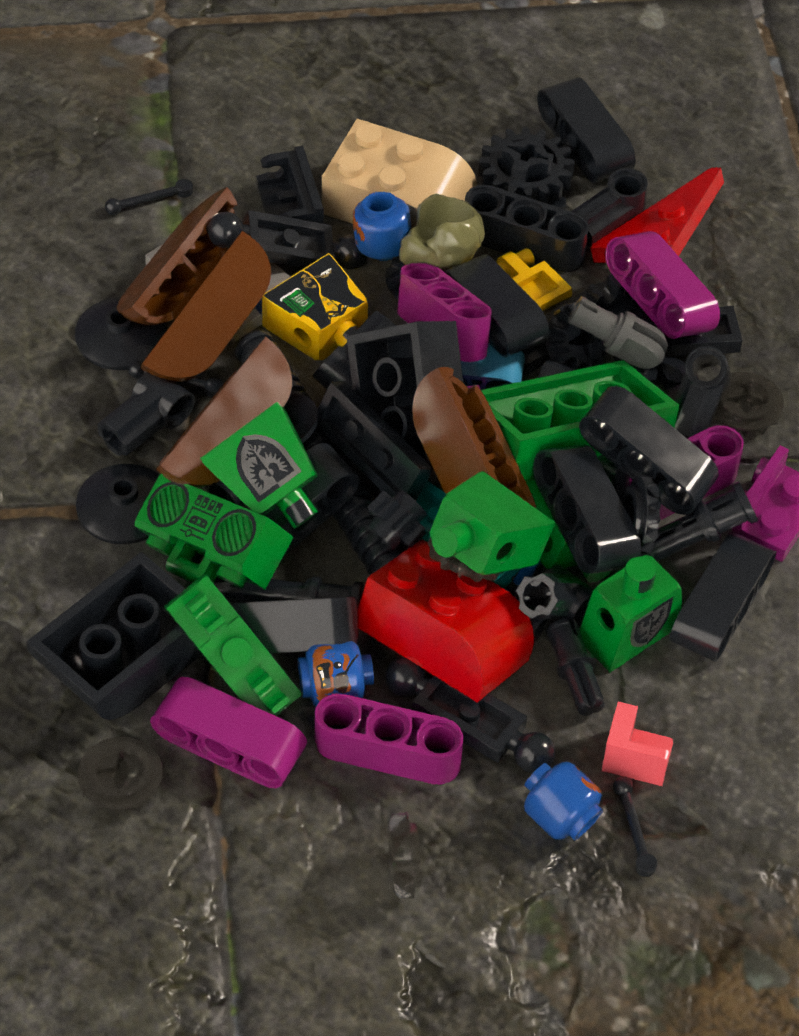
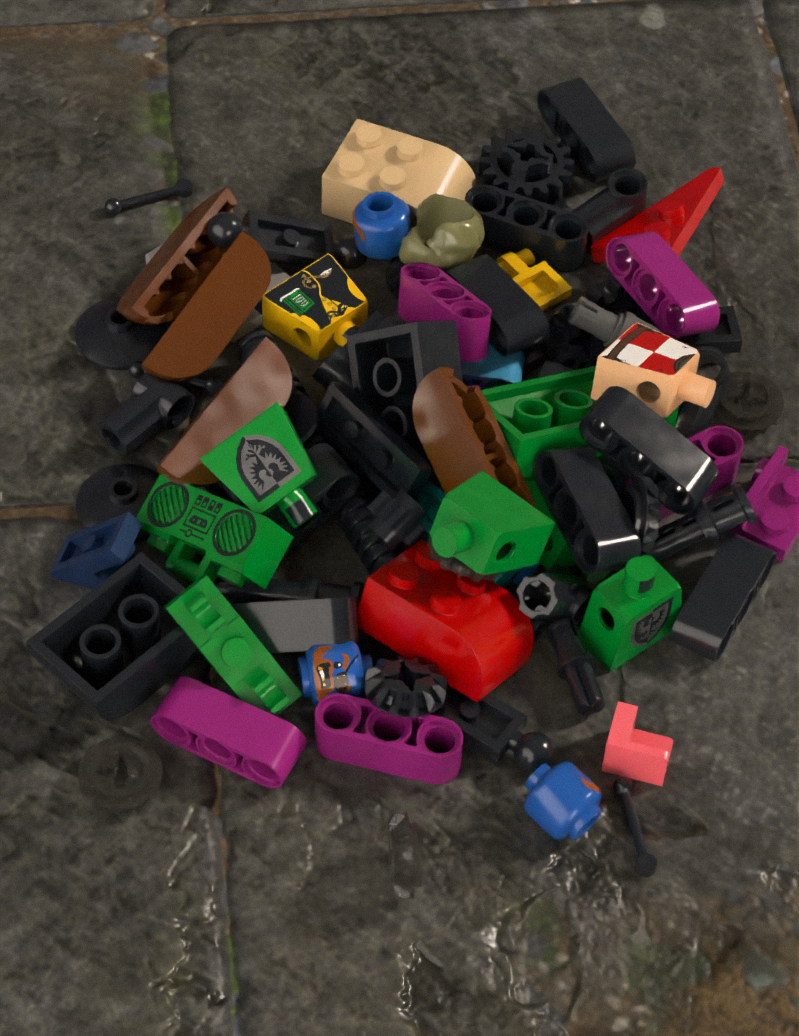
black hinge [256,146,324,224] -> none
none -> dark blue slope [49,511,143,589]
none -> black gear [364,654,447,717]
none -> light nougat torso [591,322,716,418]

